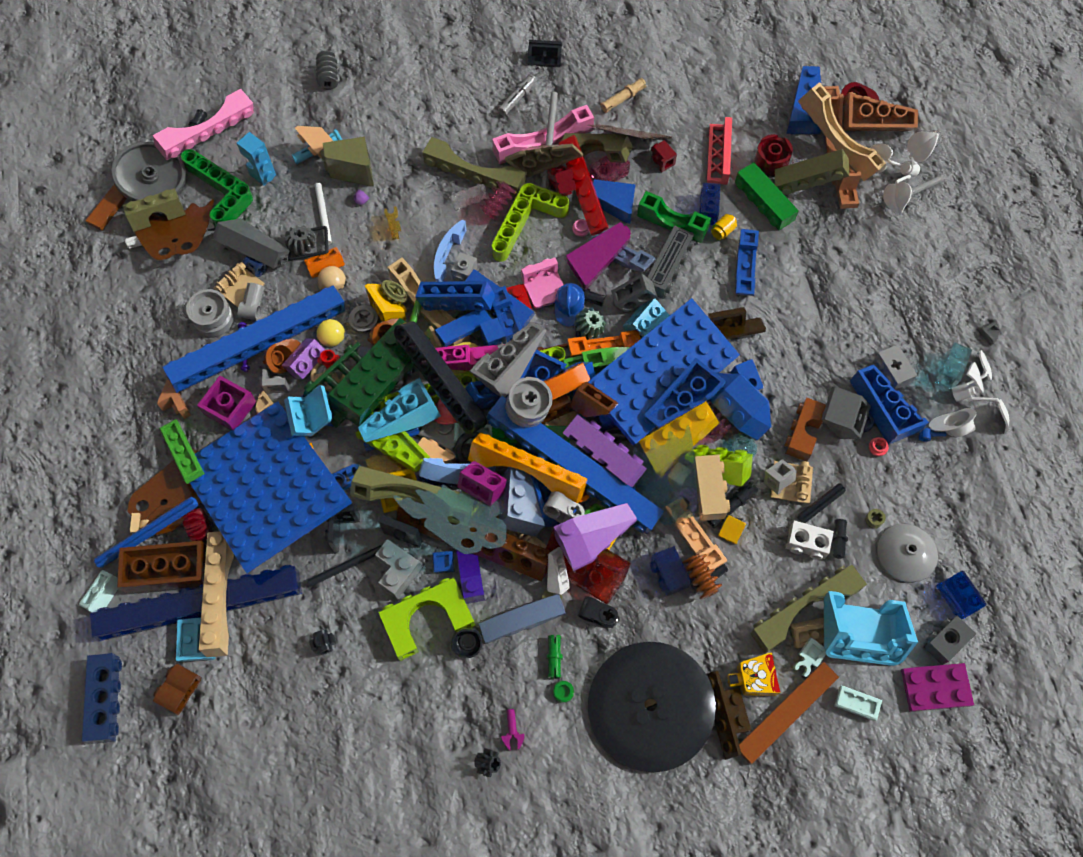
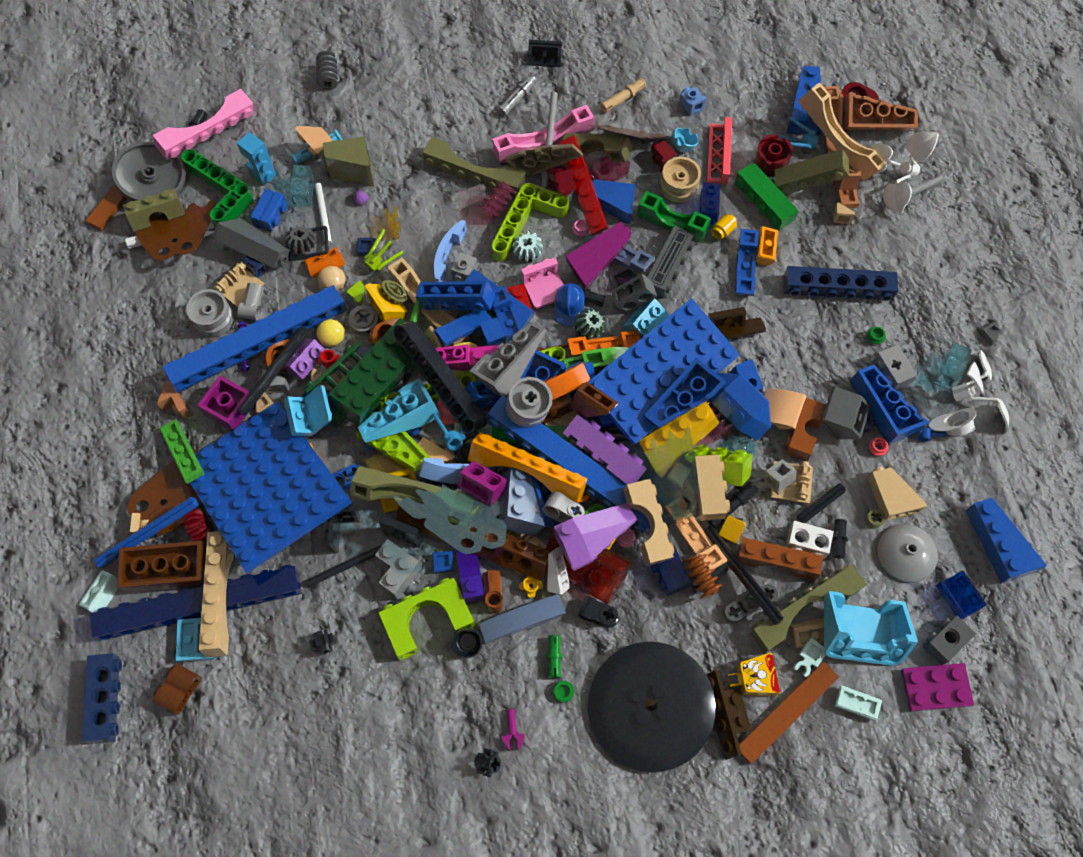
none -> black axle [238,326,309,416]
none -> blue brick [250,189,288,232]
none -> clear light blue brick [290,165,315,207]
none -> lime tile [346,280,365,305]
none -> dark blue tile [356,238,376,256]
none -> lime plant [364,229,403,272]
none -> dark azure plant [433,413,466,451]
none -> dark orange piece [482,570,504,614]
none -> light aqua gear [512,231,543,262]
none -> yellow plate [519,576,543,598]
none -> black slope [614,269,637,286]
none -> bright pink plate [616,528,636,548]
none -> tan arch [623,479,674,566]
none -> tan wheel [660,157,701,203]
none -> medium azure hair [671,127,699,153]
none -> medium blue brick [679,87,706,116]
none -> black axle [704,526,784,625]
none -> dark grey beam [723,584,778,623]
none -> dark orange arch [737,537,823,581]
none -> light orange brick [756,226,778,266]
none -> light nougat slope [764,389,806,429]
none -> dark azure plant [778,117,819,149]
none -> dark blue brick [784,266,898,301]
none -> tan slope [833,203,855,225]
none -> green plate [867,327,886,345]
none -> tan slope [867,467,927,521]
none -> blue wedge [966,498,1047,584]

